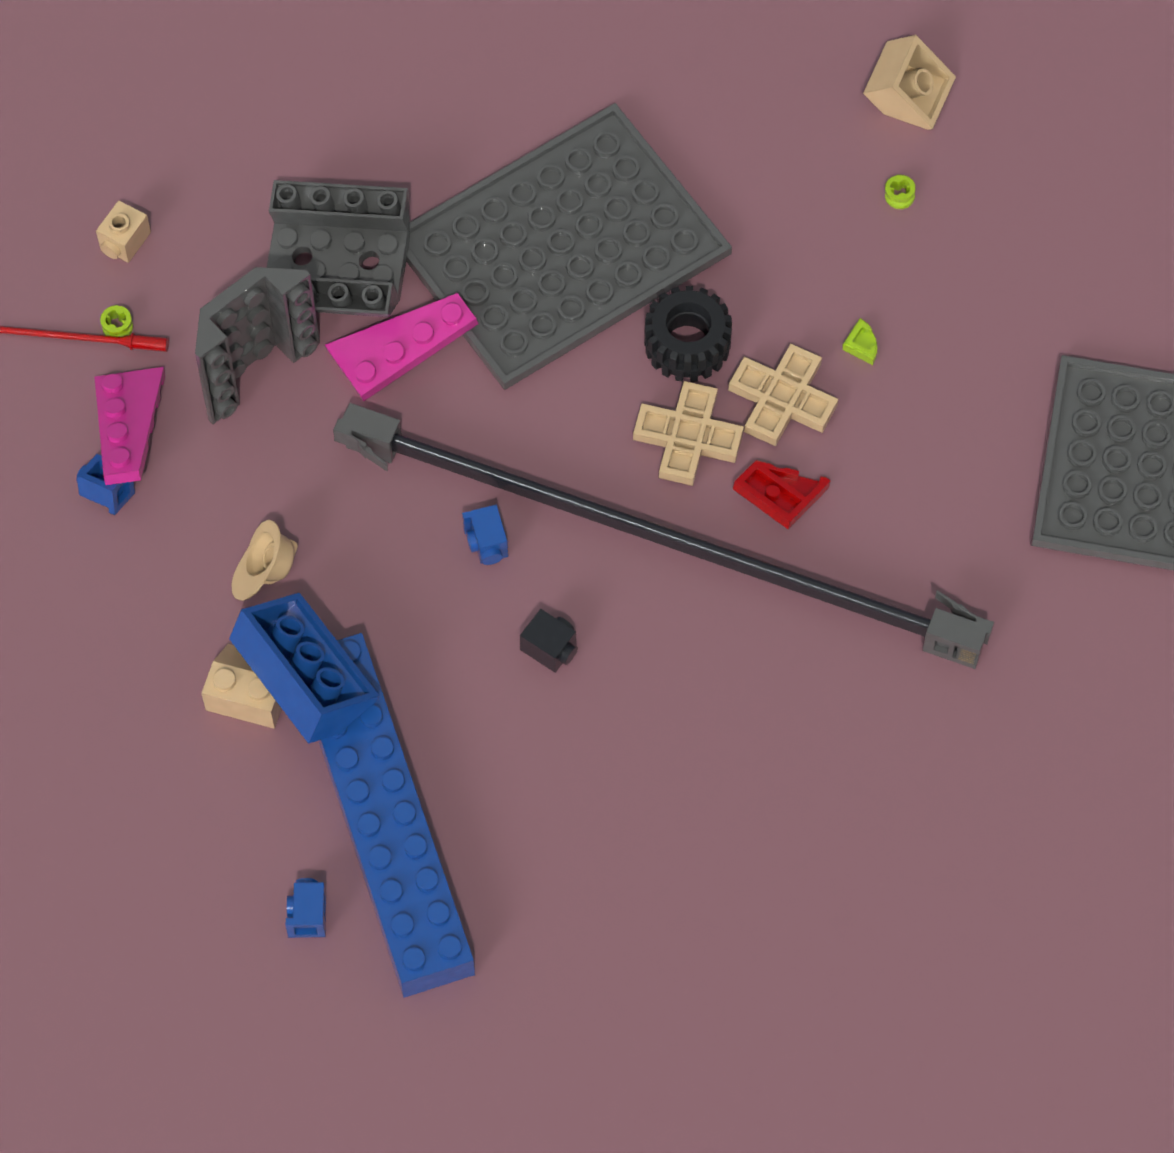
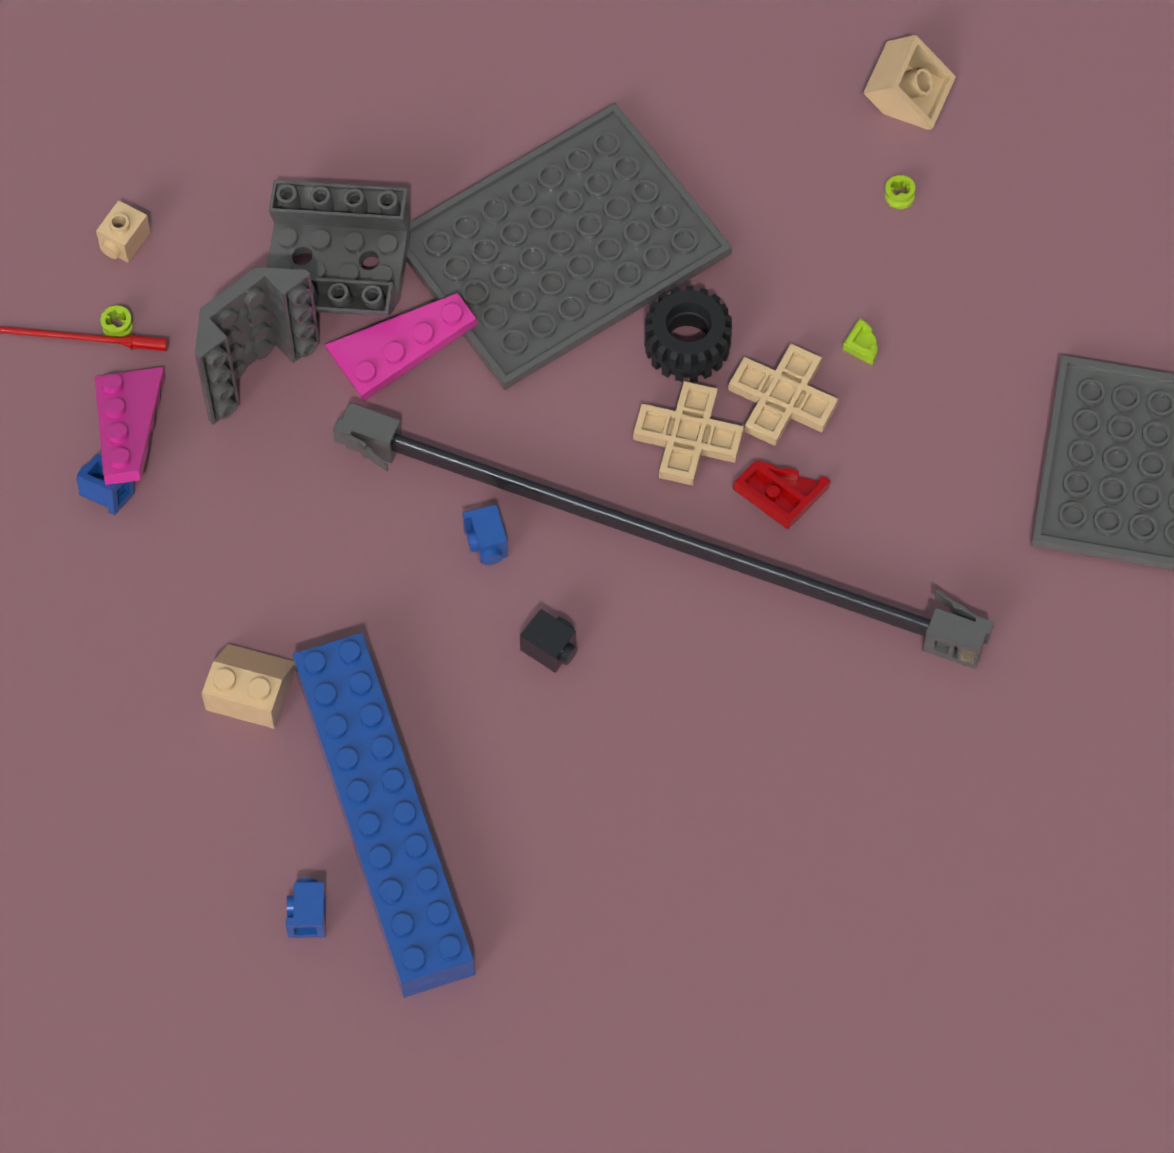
blue slope [229,592,380,744] -> none
tan piece [231,520,298,601] -> none

